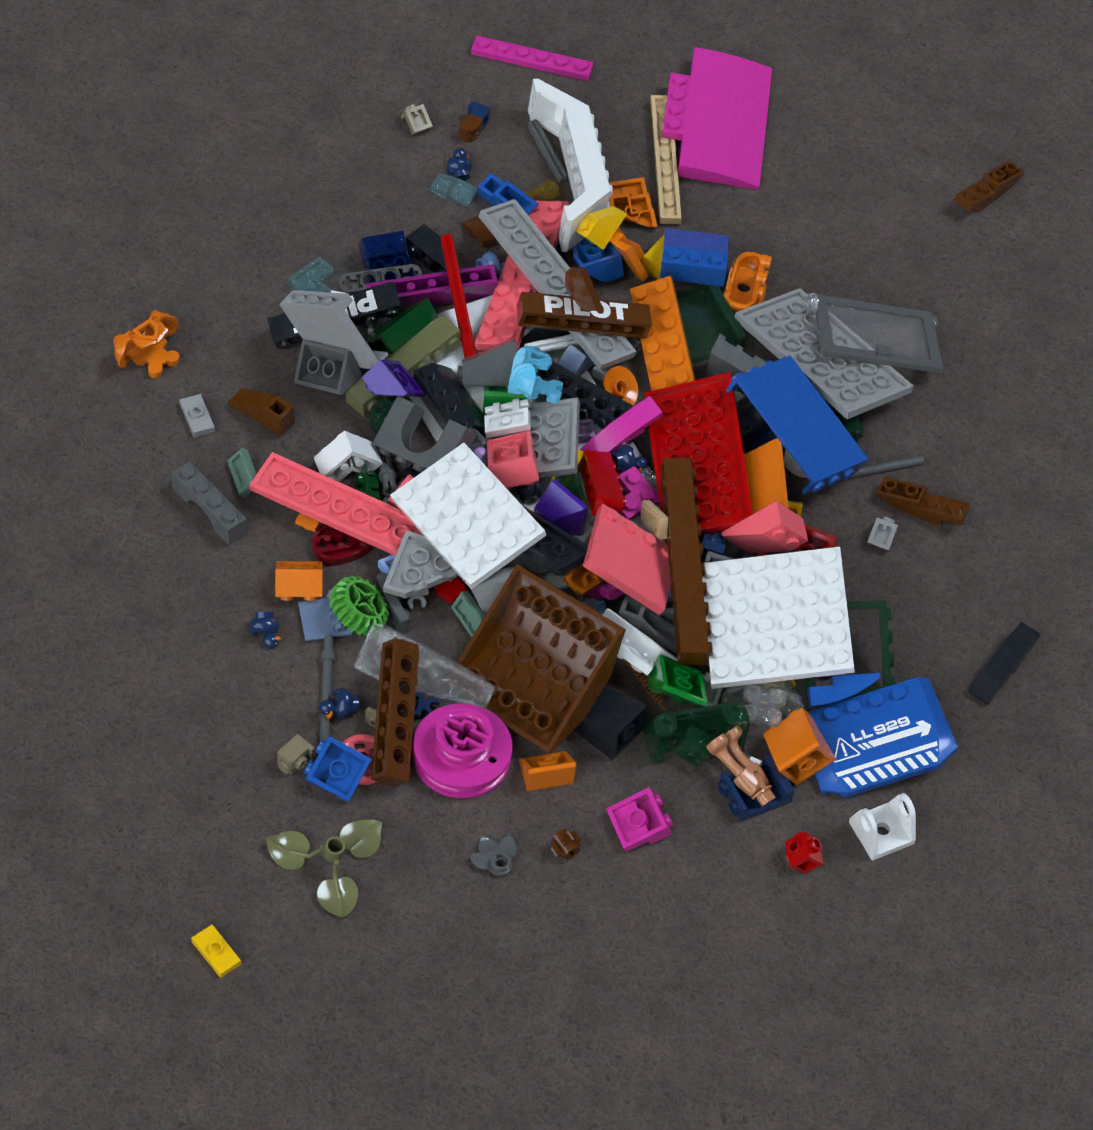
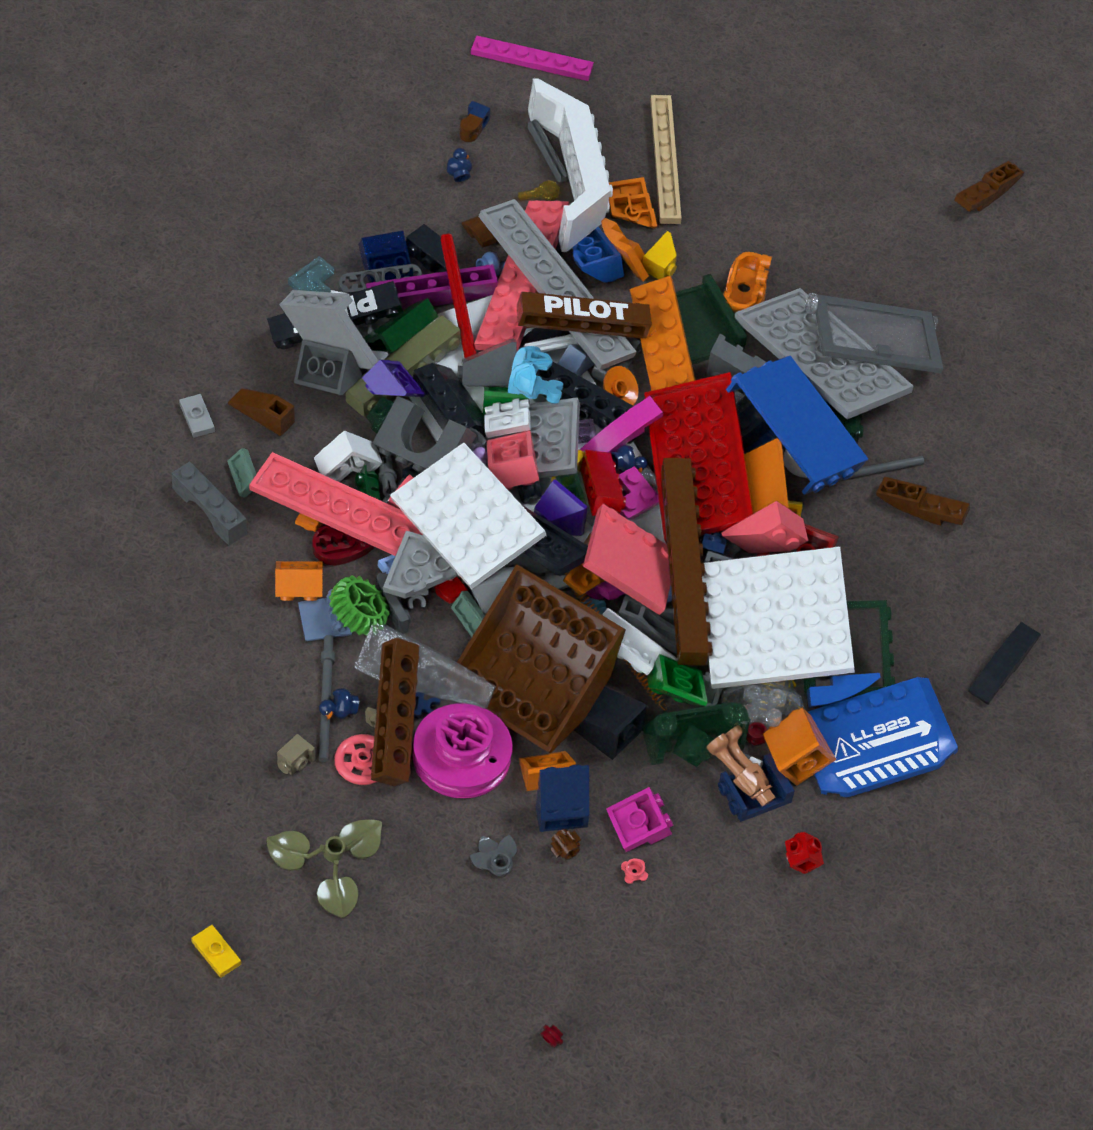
orange piece [113,310,179,378] -> none
dark blue animal [249,612,282,649] -> none
blue plate [303,736,372,802] -> none
dark tan bracket [401,104,433,135] -> none
clear light blue slope [429,173,478,207] -> none
blue slope [477,173,539,216] -> none
reddish brown slope [565,267,602,311] -> none
yellow slope [576,206,627,250] -> none
tan plate [640,500,668,539] -> none
blue slope [660,228,729,287] -> none
dark pink slope [662,47,772,190] -> none
white hose [849,793,916,861] -> none
light grey bracket [867,517,898,552] -> none
none -> dark blue slope [536,765,589,832]
none -> dark red plate [540,1024,564,1048]
none -> coral plate [621,858,648,884]
none -> dark red plate [745,722,767,745]

